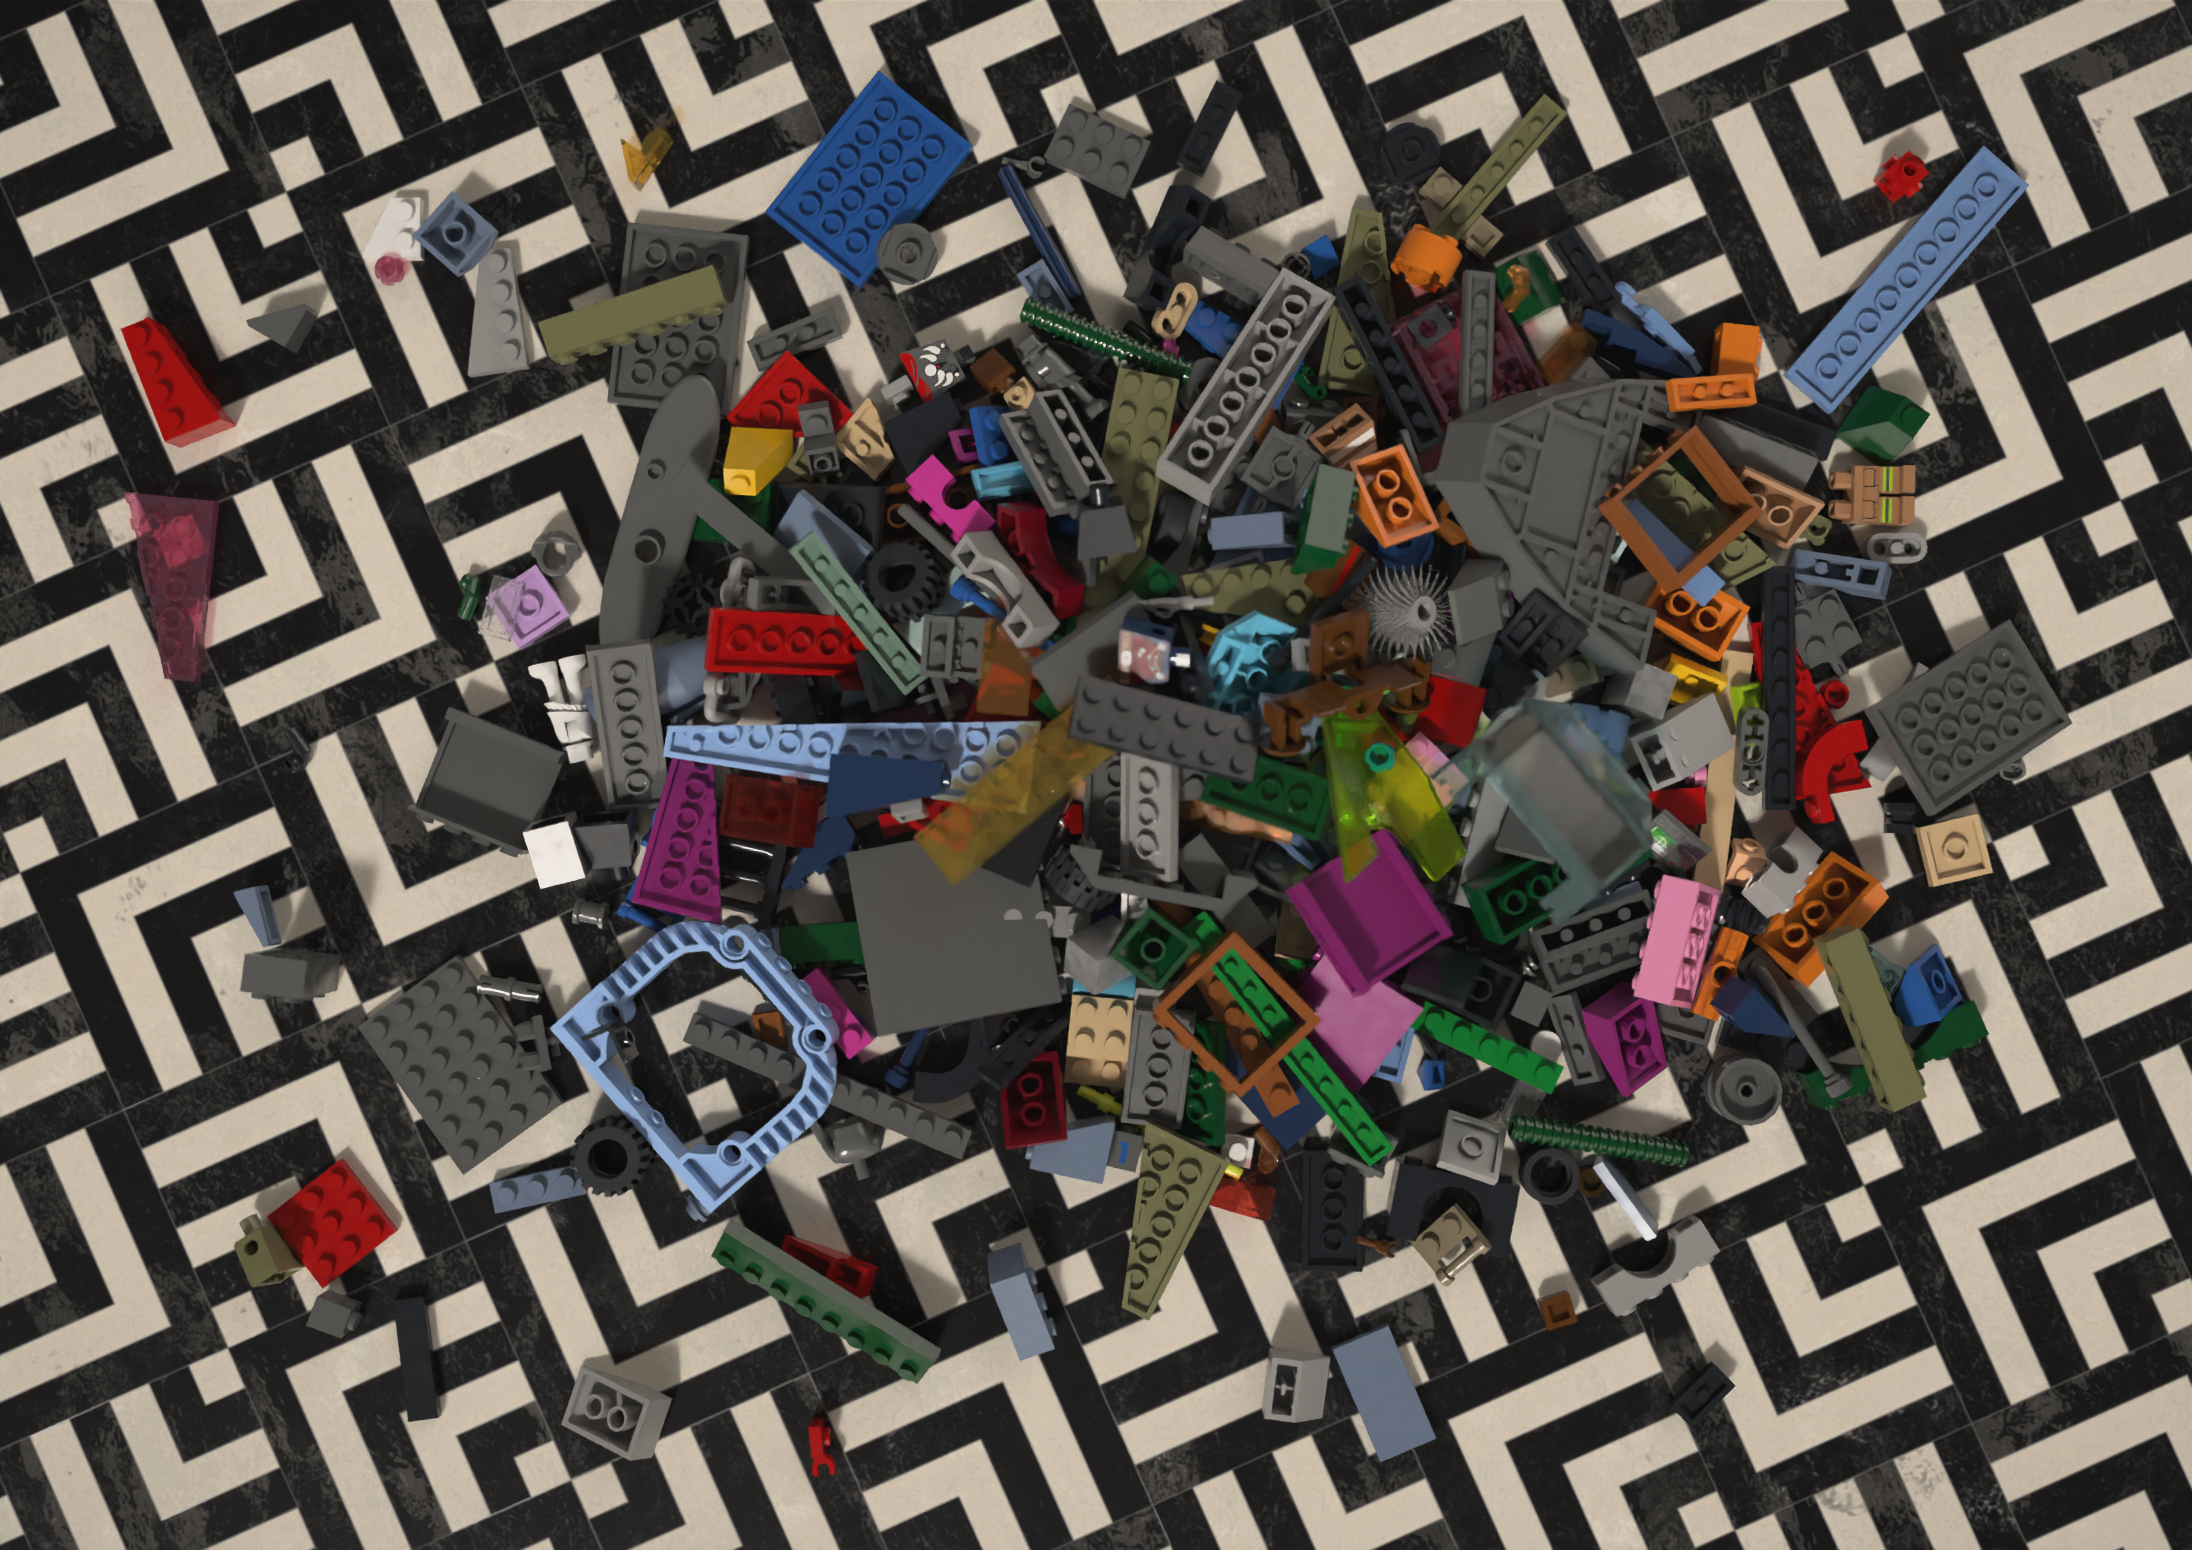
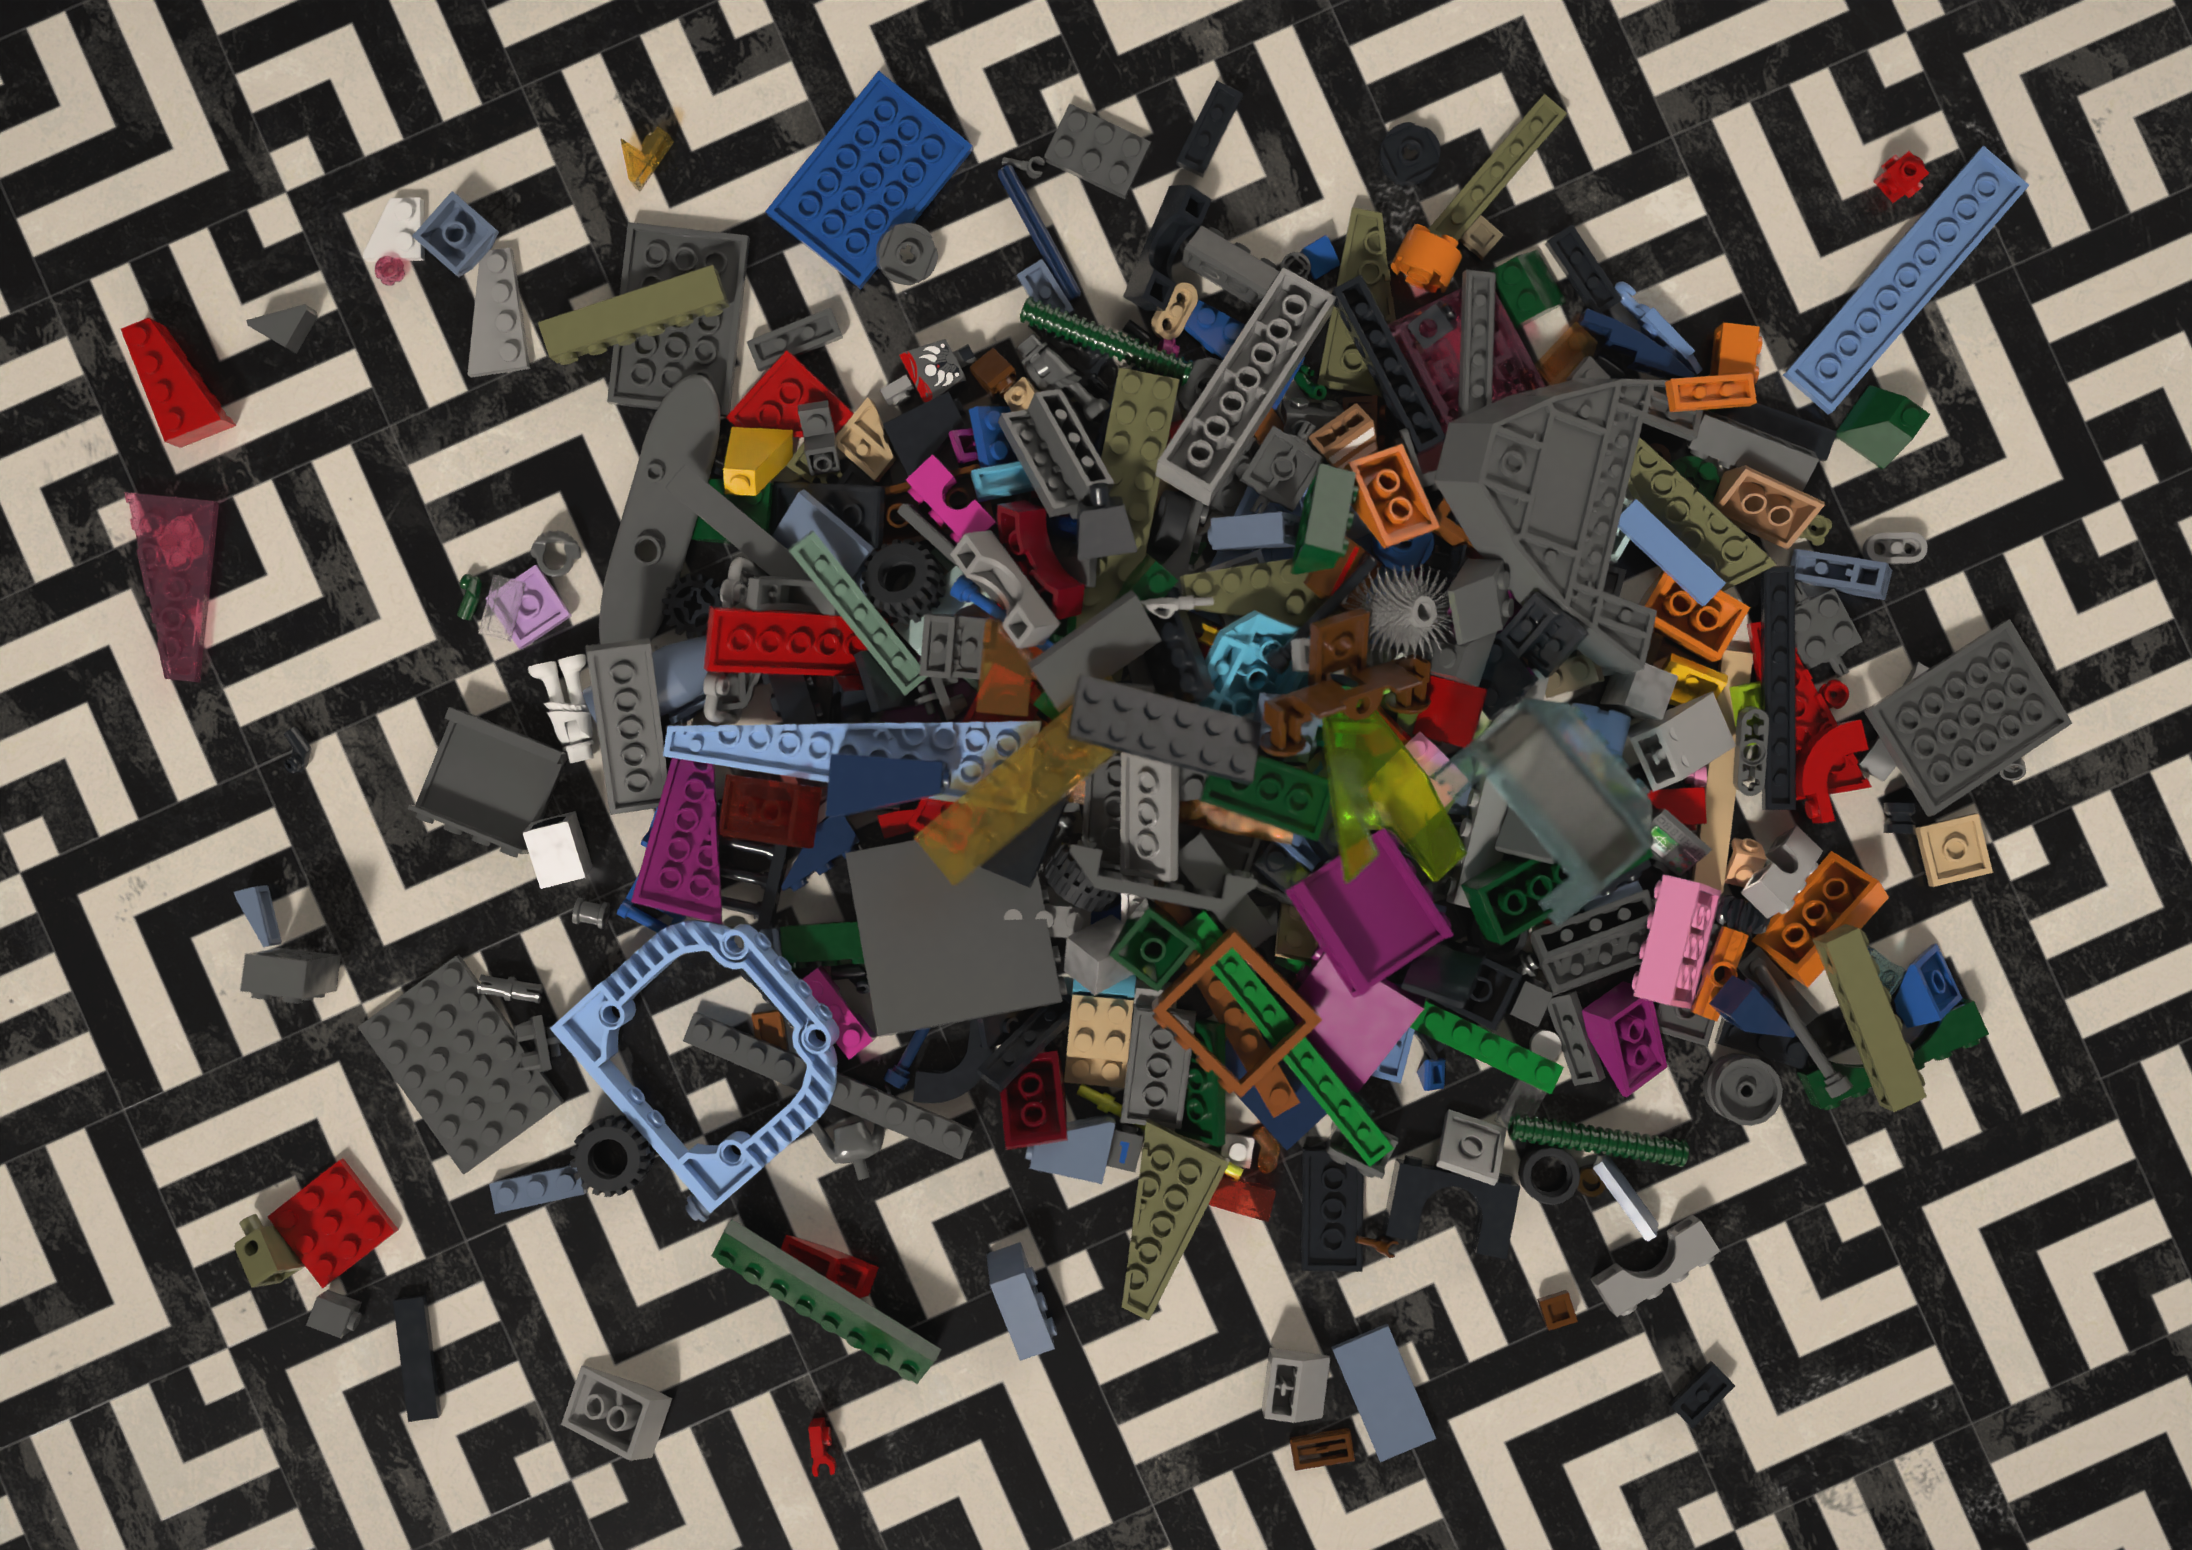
black torso [572,808,641,880] -> none
black bracket [581,1017,639,1064] -> none
light grey tile [890,799,929,823] -> none
red tile [1063,804,1083,835] -> none
torso [1117,616,1192,685] -> none
plate [1365,742,1395,773] -> none
dark tan plate [1411,1203,1492,1287] -> none
dark tan plate [1419,167,1463,212] -> none
clear orange arm [1502,264,1531,313] -> none
dark orange window [1597,425,1764,593] -> none
medium nougat hips [1828,465,1916,528] -> none
none -> reddish brown tile [1289,1428,1355,1471]

